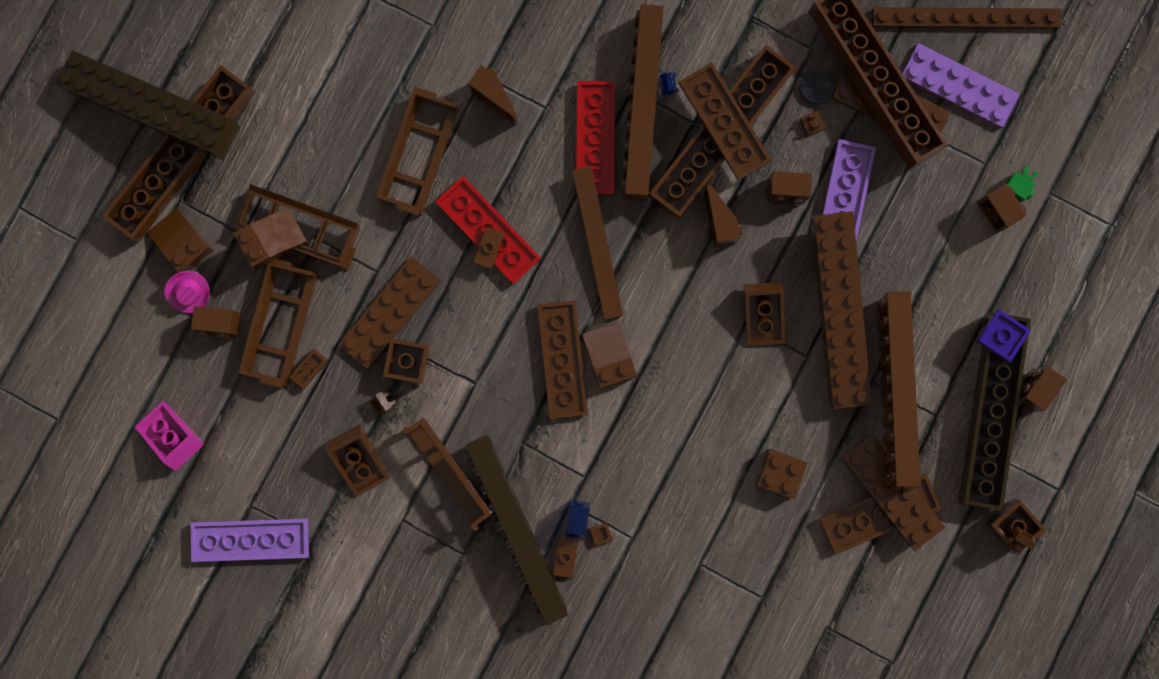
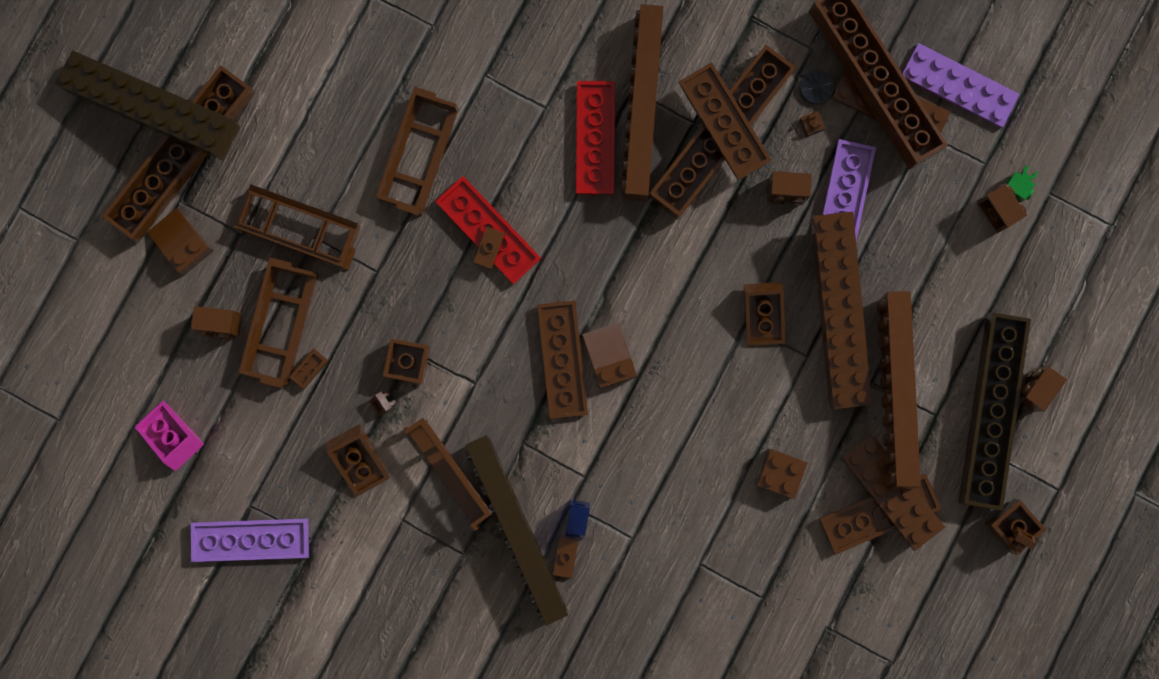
dark pink hat [164,271,210,313] -> none
reddish brown slope [233,208,308,270] -> none
reddish brown plate [338,256,441,369] -> none
reddish brown slope [468,65,518,126] -> none
reddish brown tile [572,166,623,320] -> none
reddish brown tile [589,522,613,547] -> none
clear blue bush [660,72,679,95] -> none
reddish brown slope [704,185,743,247] -> none
reddish brown plate [872,7,1062,29] -> none
dark purple tile [976,309,1031,363] -> none

